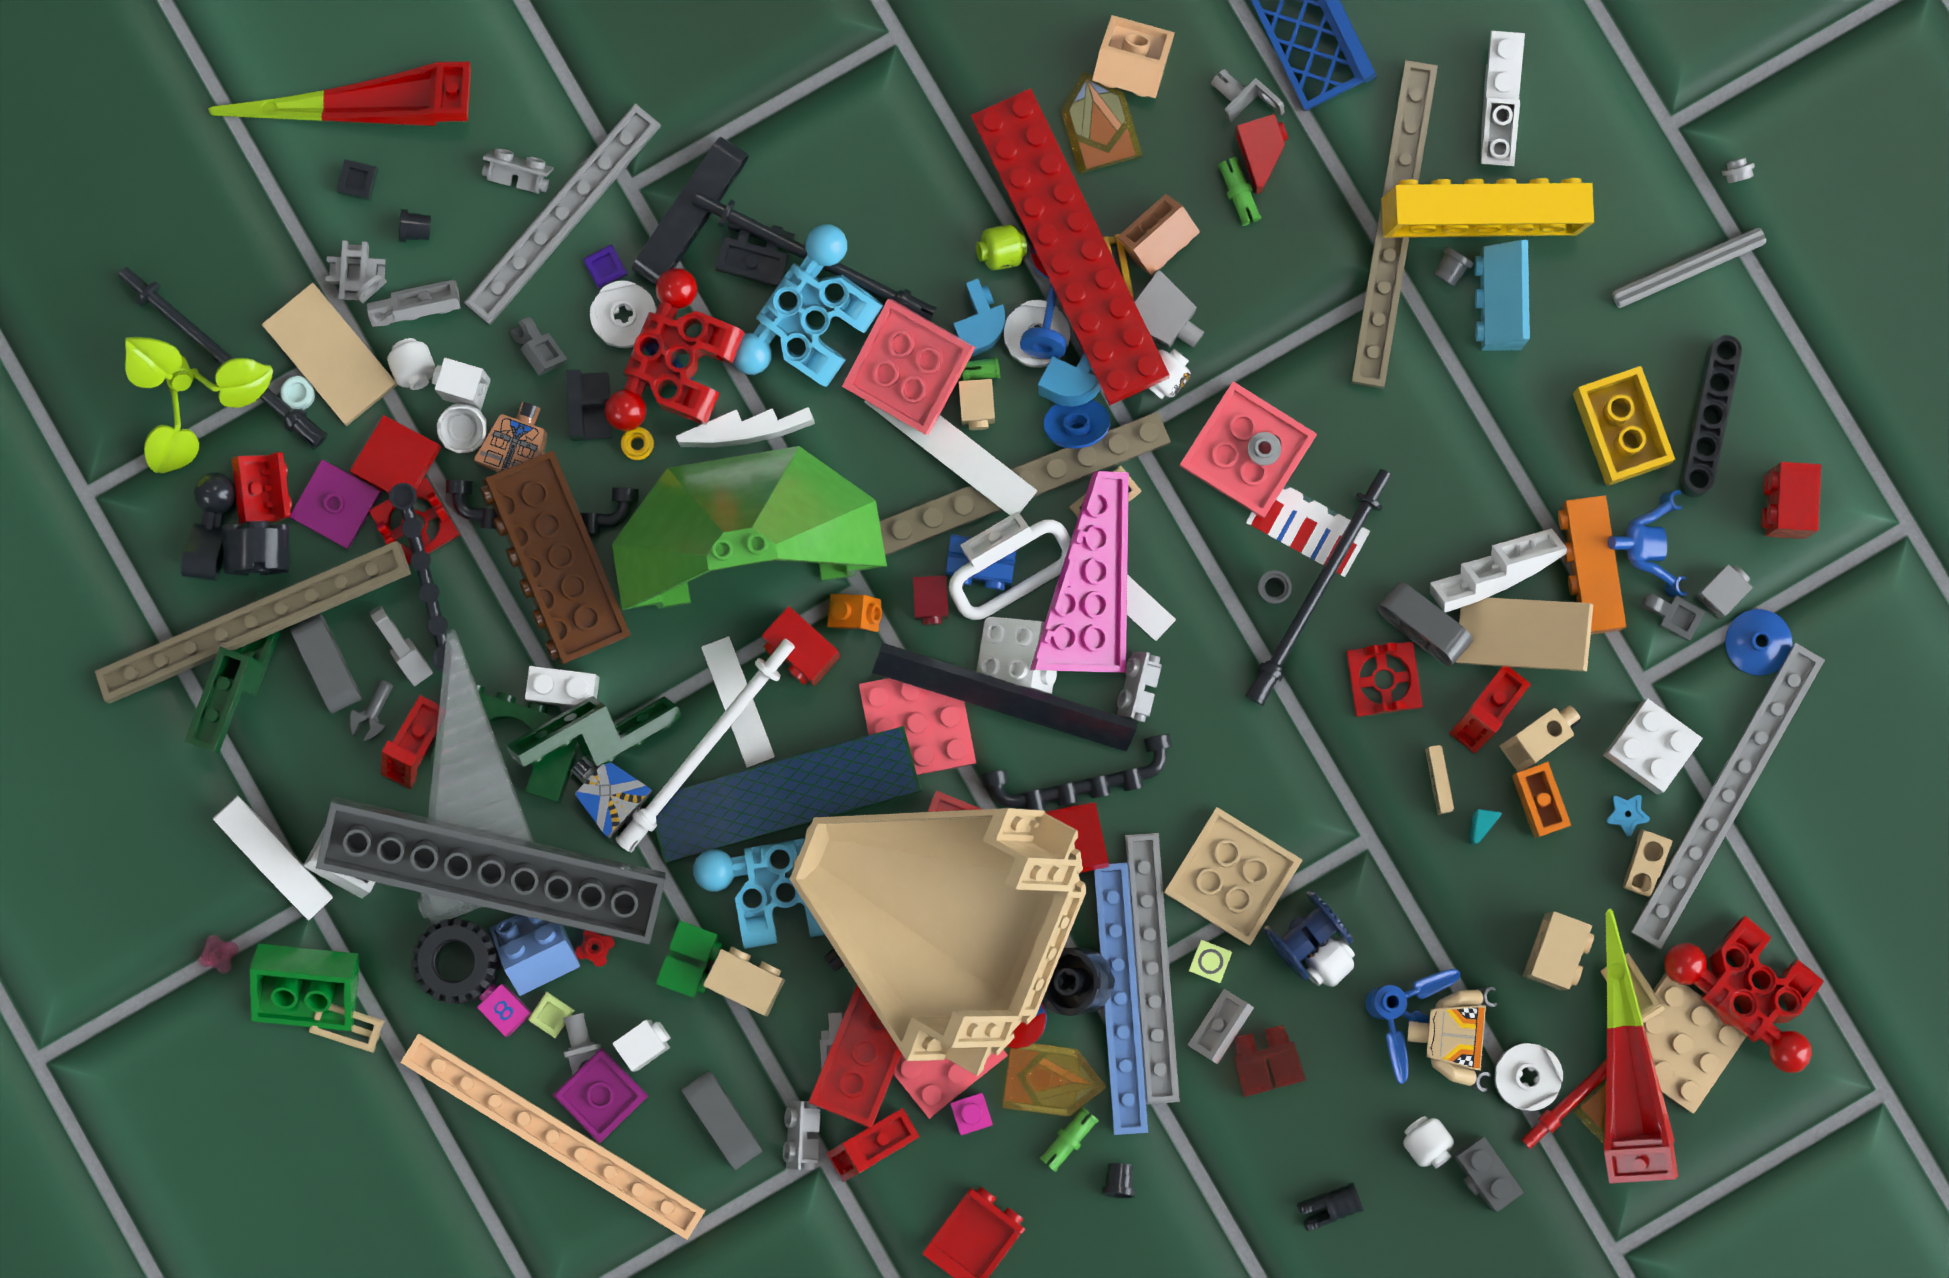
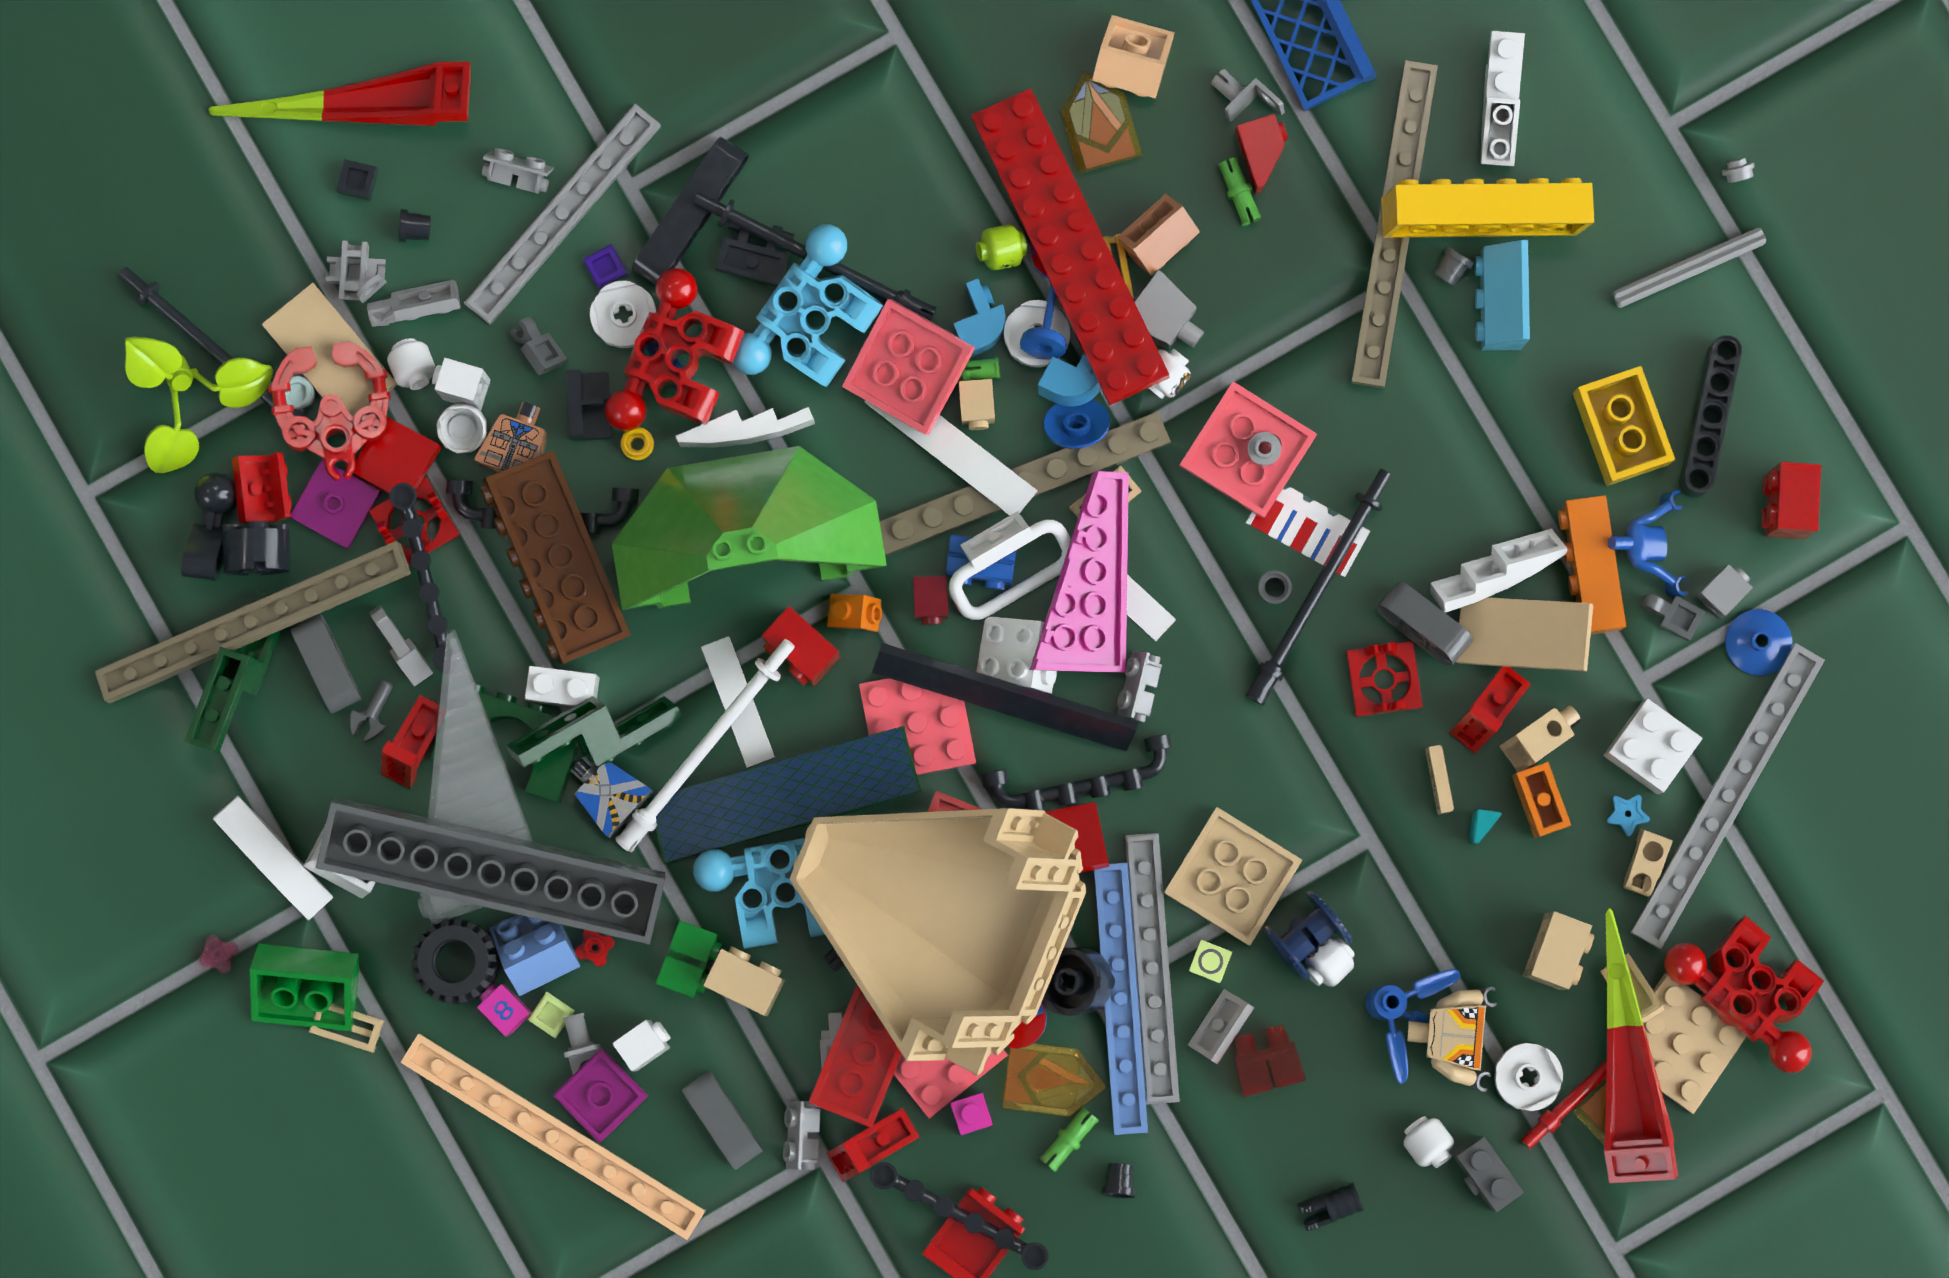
none -> piece [268,341,391,481]
none -> black bar [870,1162,1049,1270]

